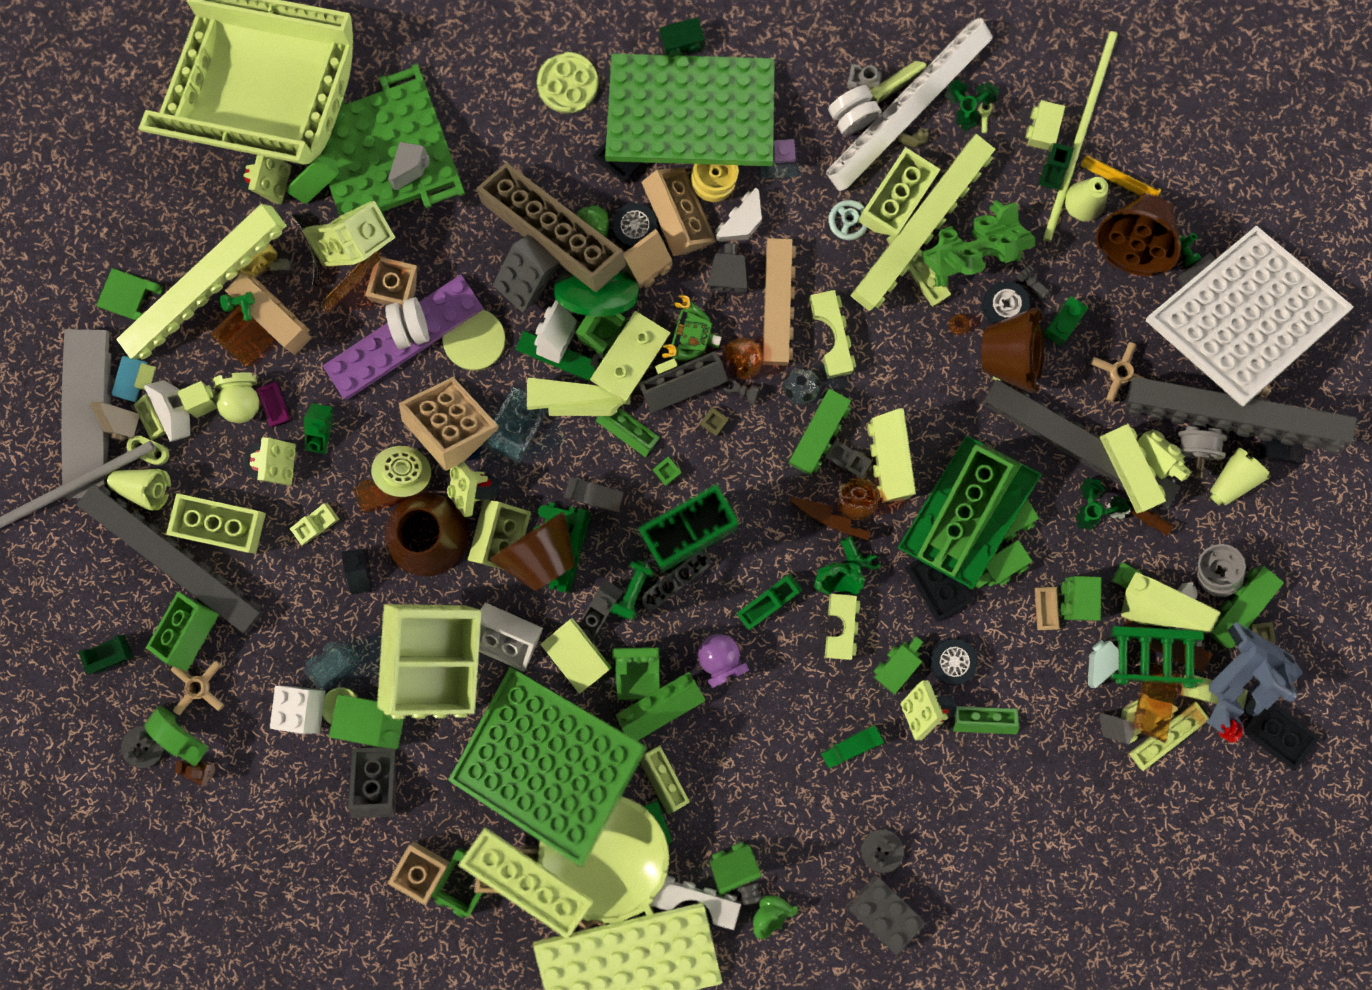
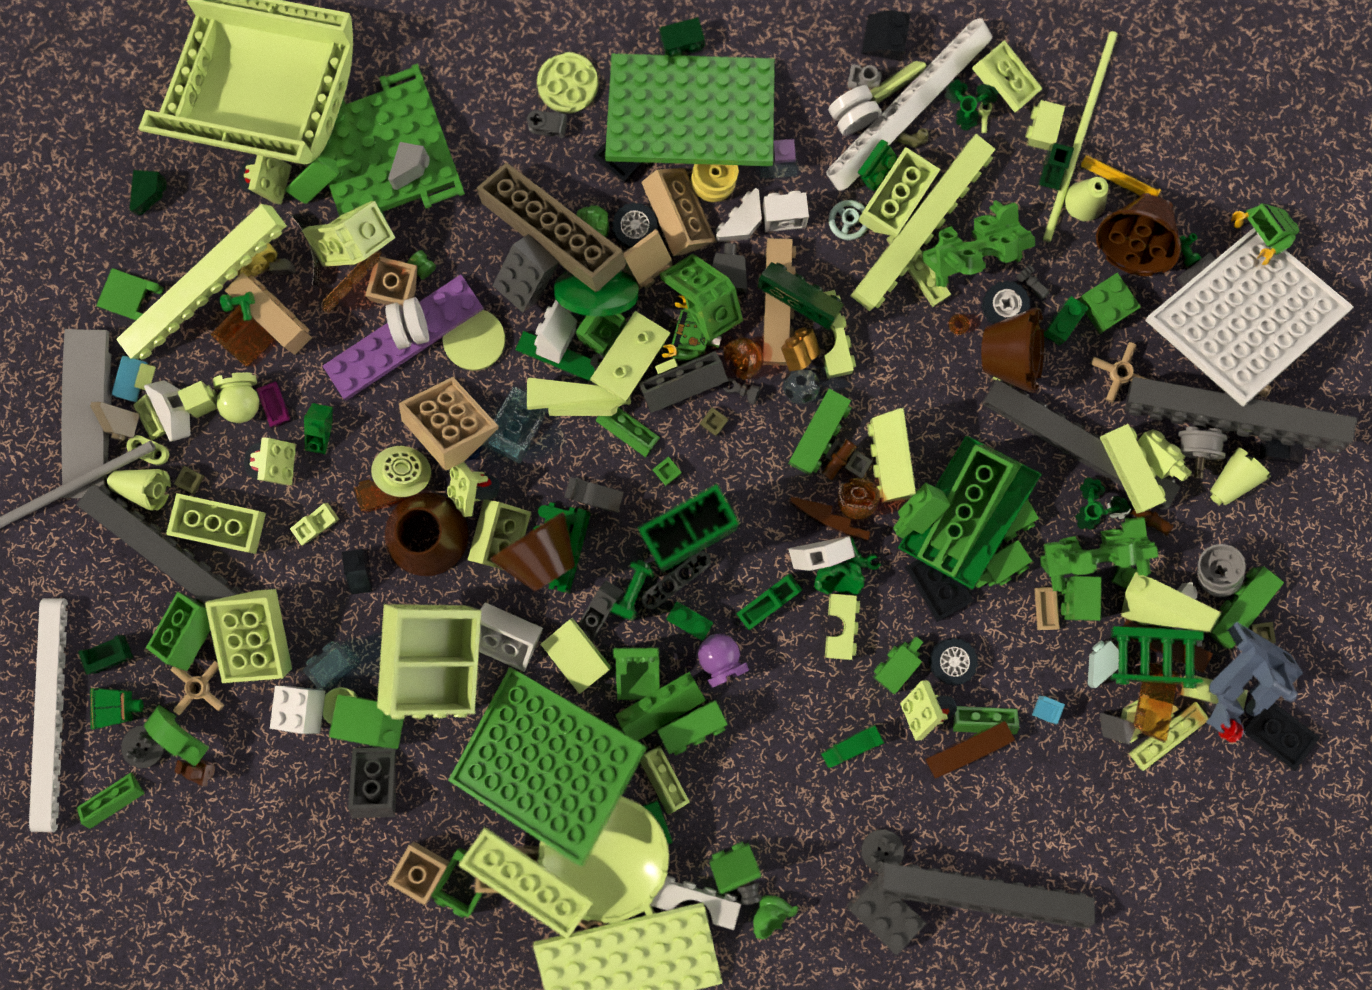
none -> white beam [29,598,68,832]
none -> bright green slope [77,772,144,829]
none -> green torso [90,688,144,729]
none -> dark green slope [129,170,167,216]
none -> olive plate [174,466,205,495]
none -> yellowish green slope [205,589,292,683]
none -> bright green wheel [407,250,436,280]
none -> dark grey piece [527,110,567,138]
none -> bright green brick [658,700,728,755]
none -> bright green bracket [660,254,743,341]
none -> green brick [666,601,713,641]
none -> dark green slope [757,262,844,330]
none -> white brick [762,191,809,232]
none -> pearl gold brick [781,327,821,371]
none -> white slope [789,536,855,571]
none -> reddish brown pin [822,439,857,480]
none -> green plate [857,139,898,191]
none -> black slope [861,10,911,61]
none -> dark grey brick [877,861,1095,929]
none -> bright green hinge [893,483,951,538]
none -> reddish brown slope [925,721,1015,778]
none -> yellowish green piece [972,40,1042,112]
none -> medium azure panel [1032,695,1065,724]
none -> bright green gear [1040,517,1158,592]
none -> bright green brick [1077,273,1141,334]
none -> bright green torso [1231,203,1299,265]

